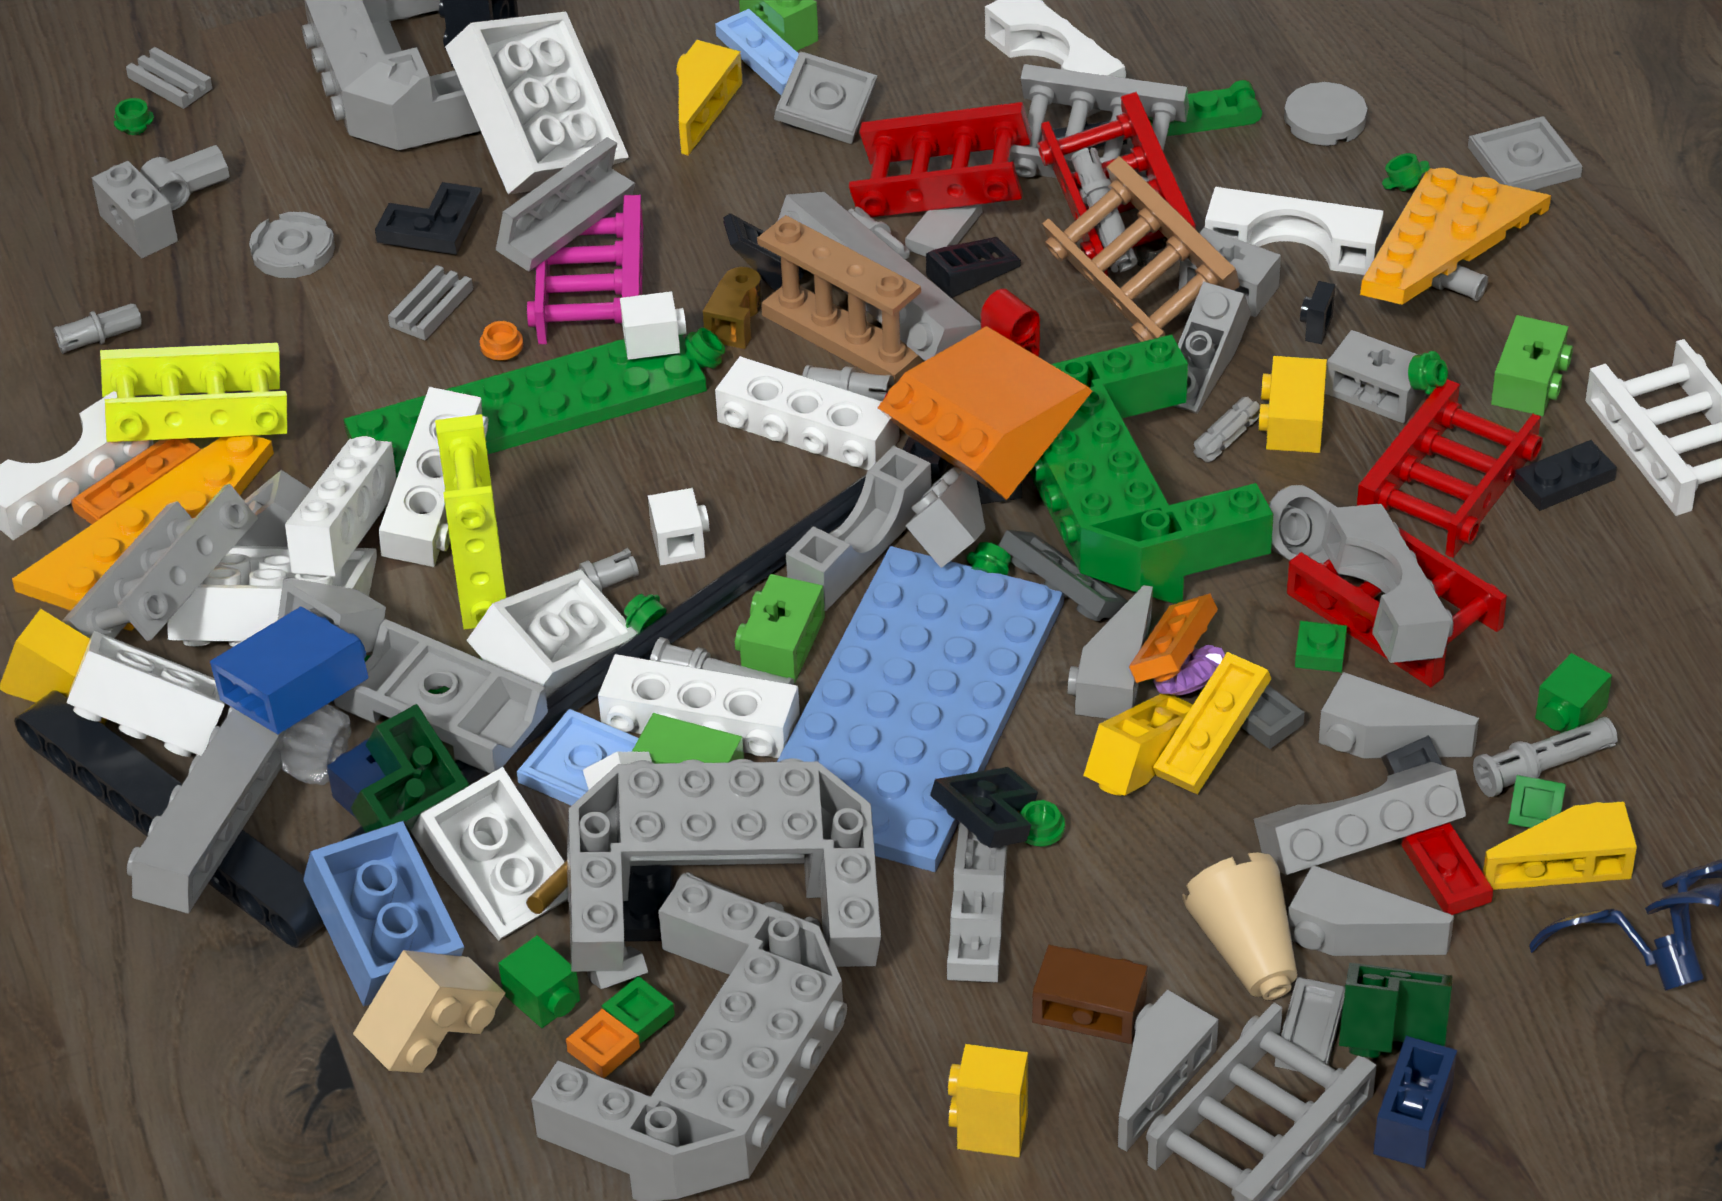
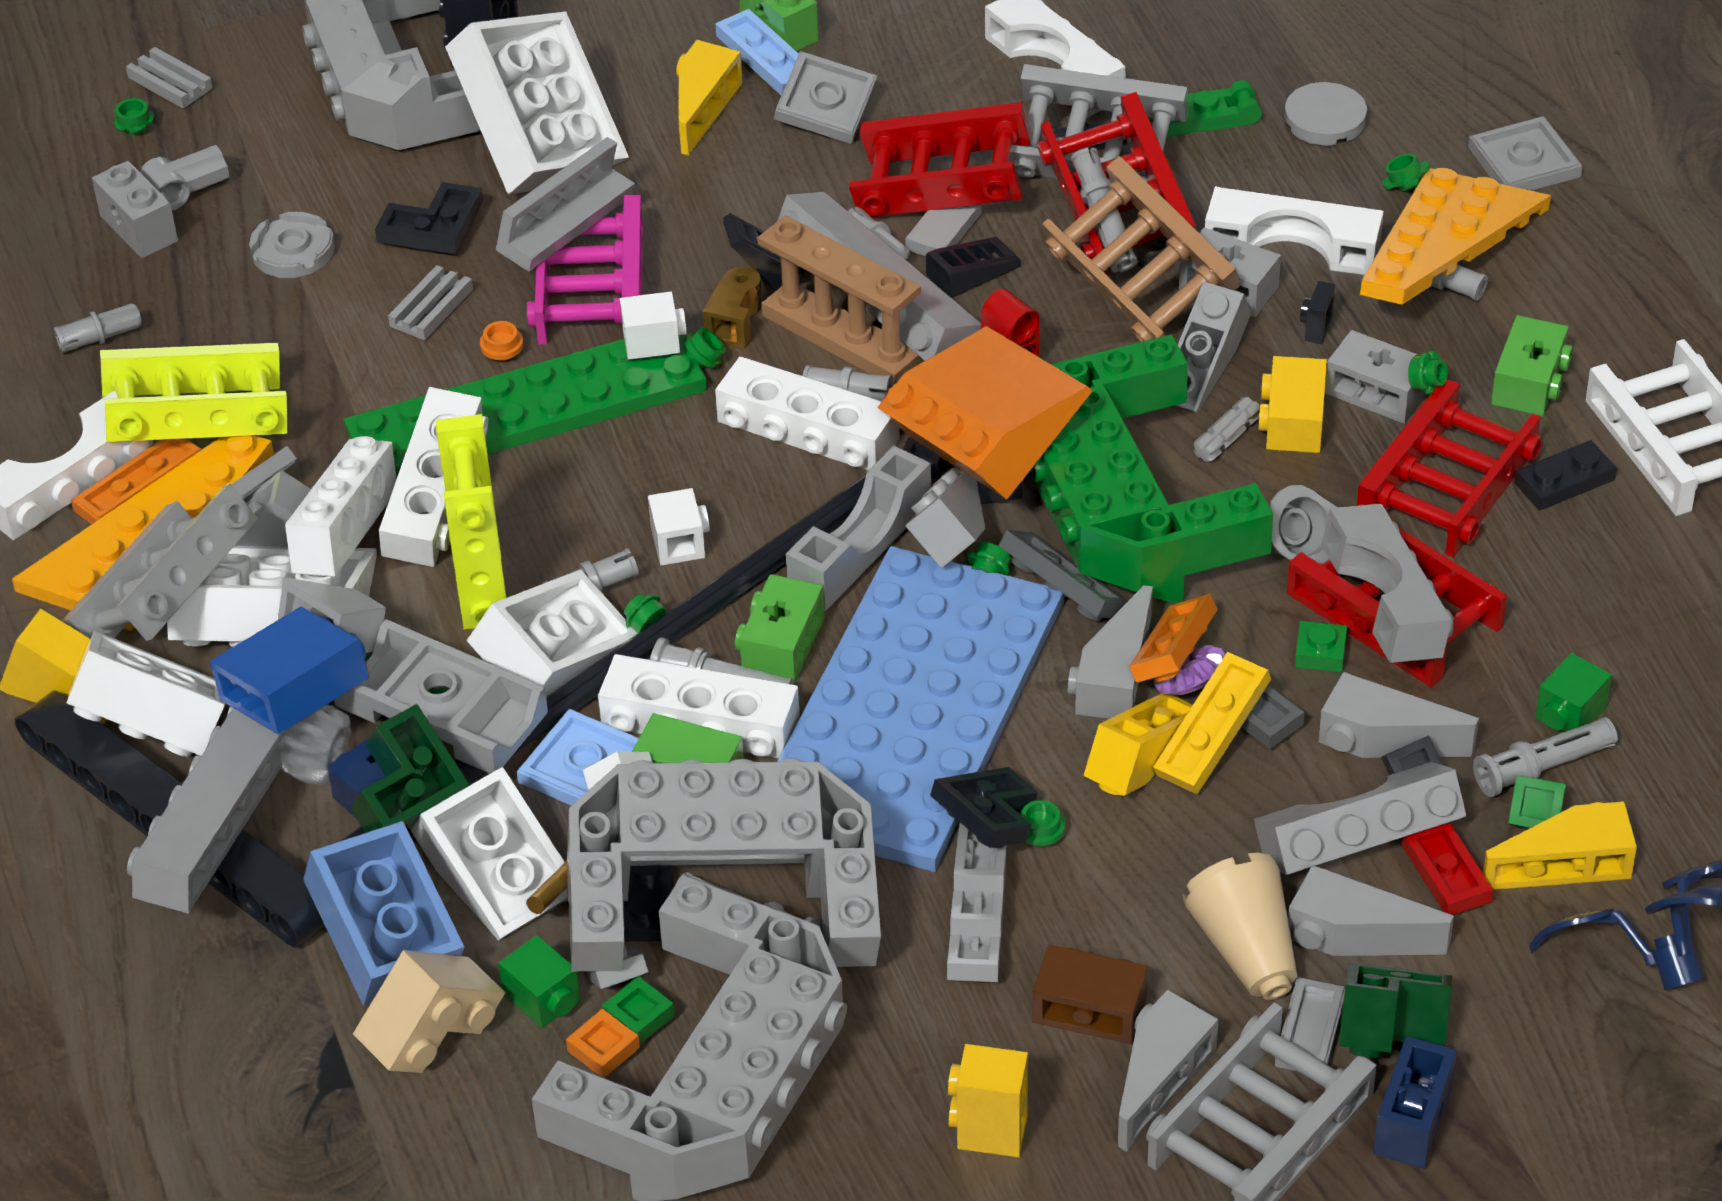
none -> light grey tile [231,446,297,500]

